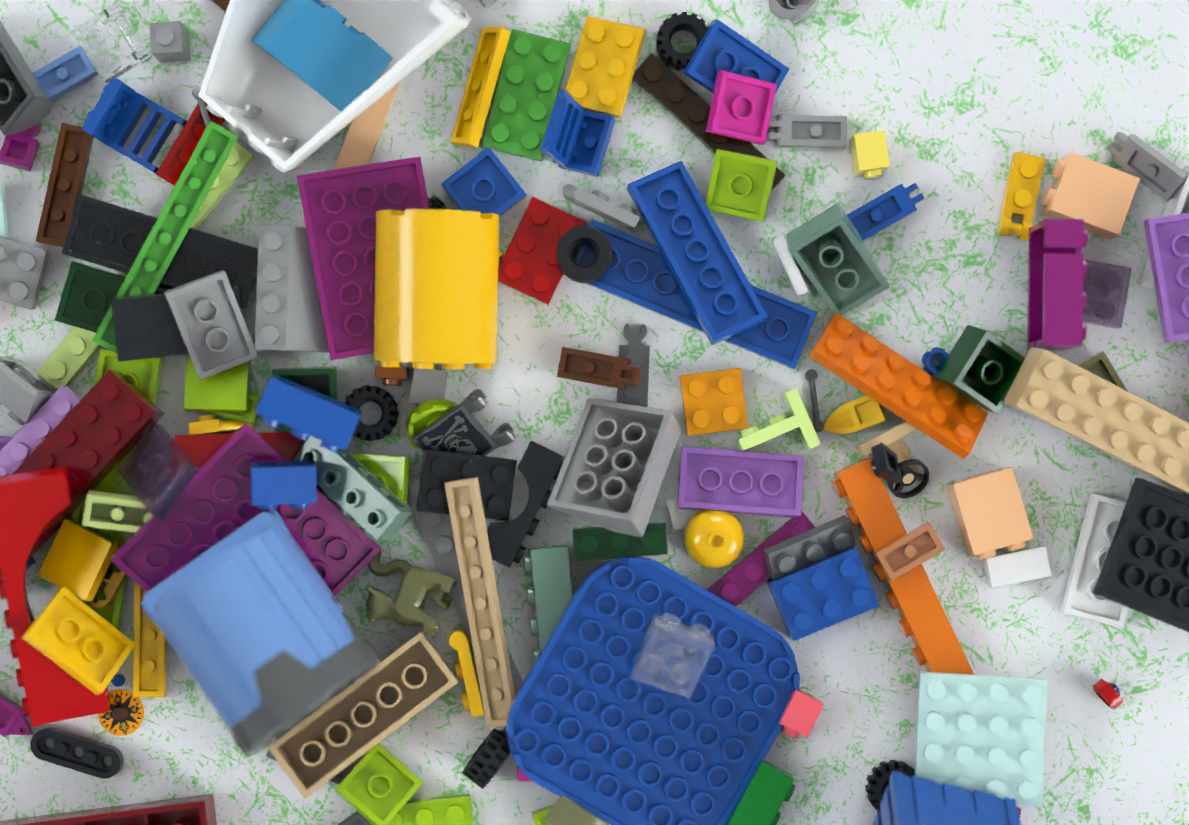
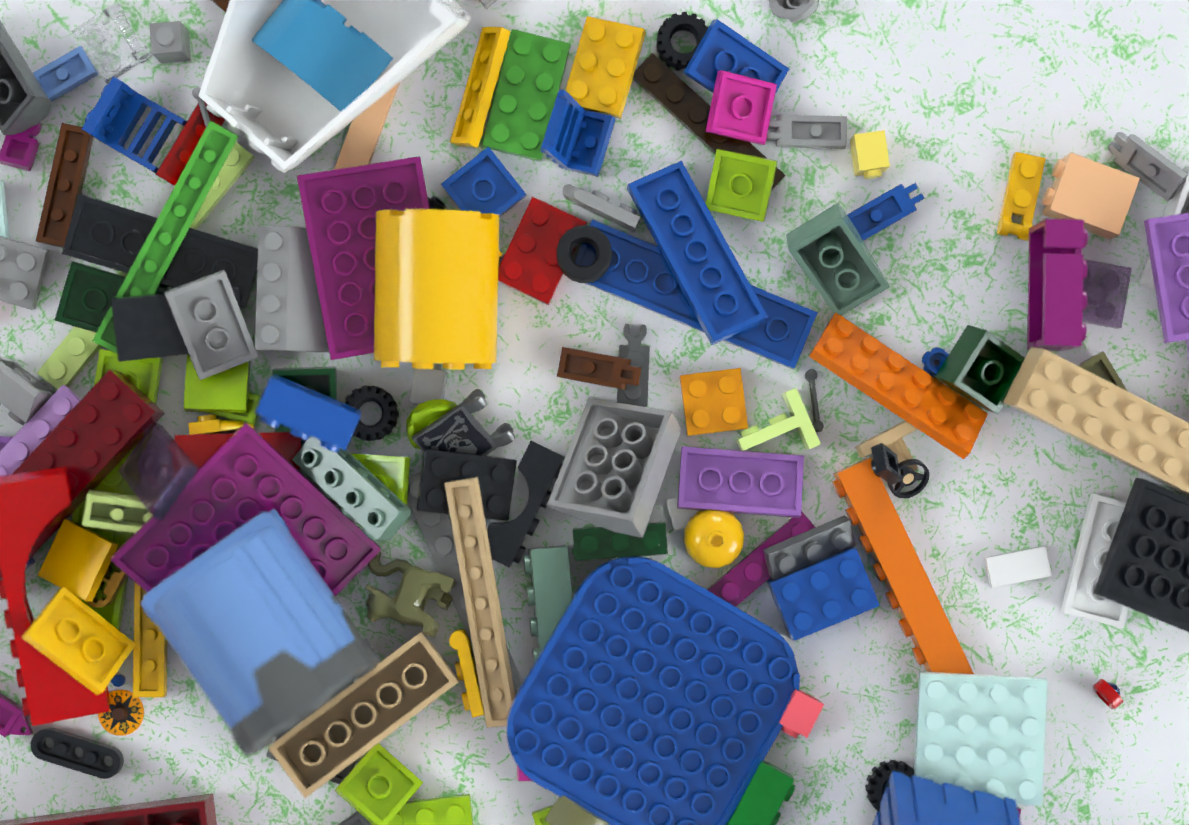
blue brick [250,460,317,510] -> none
dark orange plate [375,365,410,386] -> none
black tyre [462,728,511,789] -> none
clear plate [631,613,714,698] -> none
white tile [773,235,811,296] -> none
yellow plate [823,395,887,434] -> none
nougat plate [874,522,946,581] -> none
light nougat brick [946,467,1034,559] -> none

